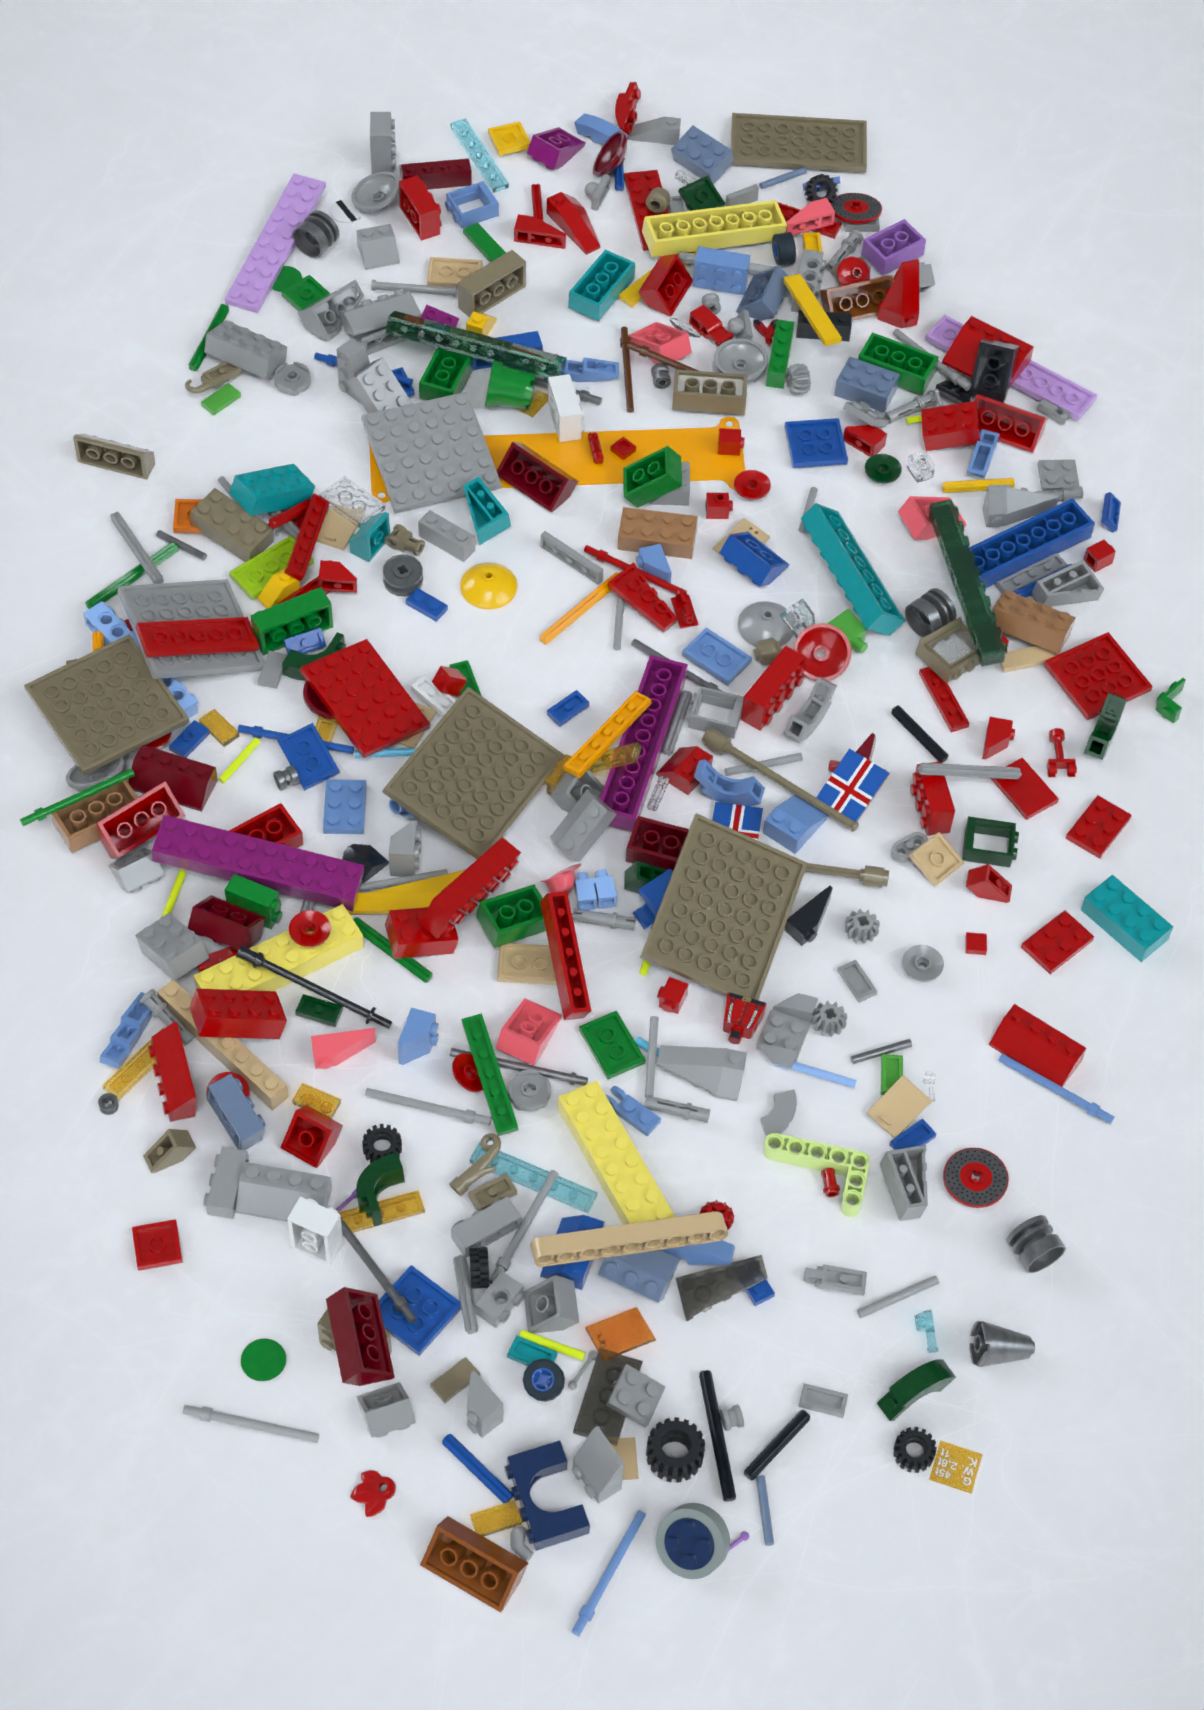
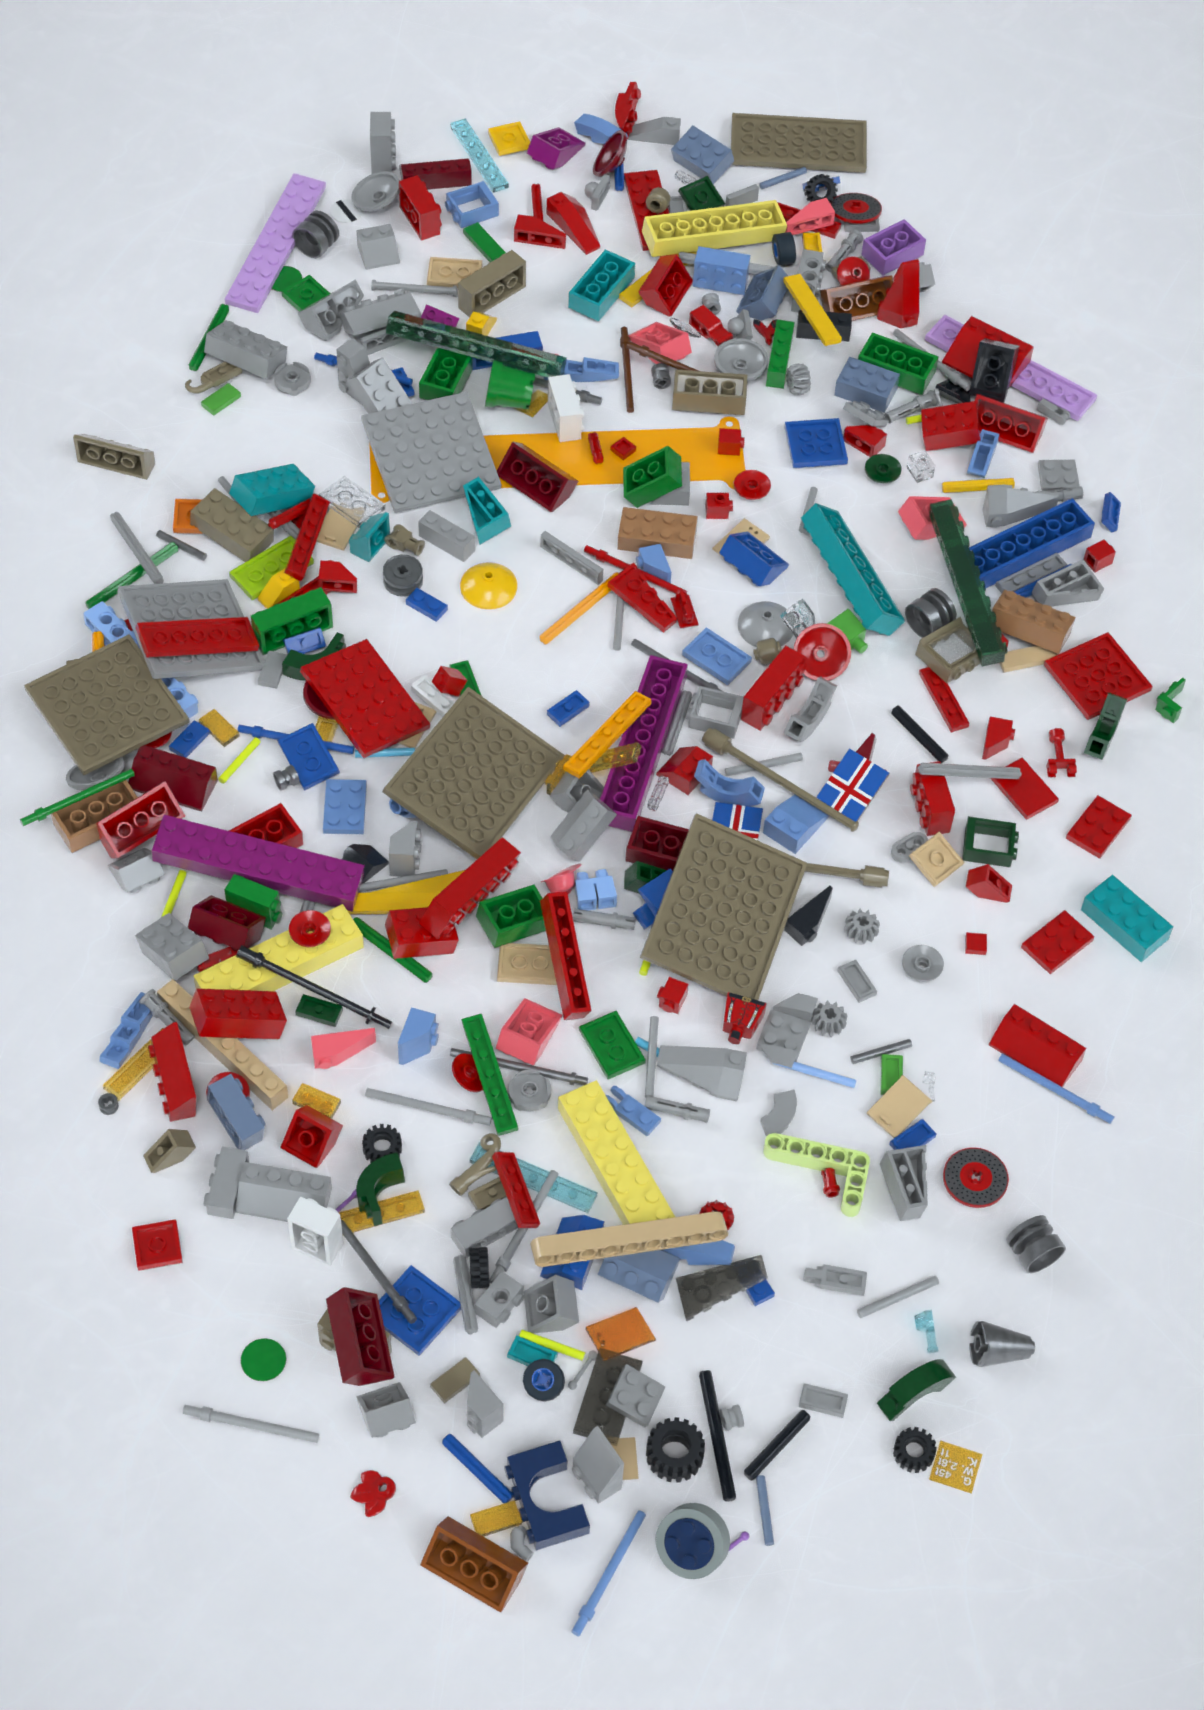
none -> red tile [492,1152,540,1228]

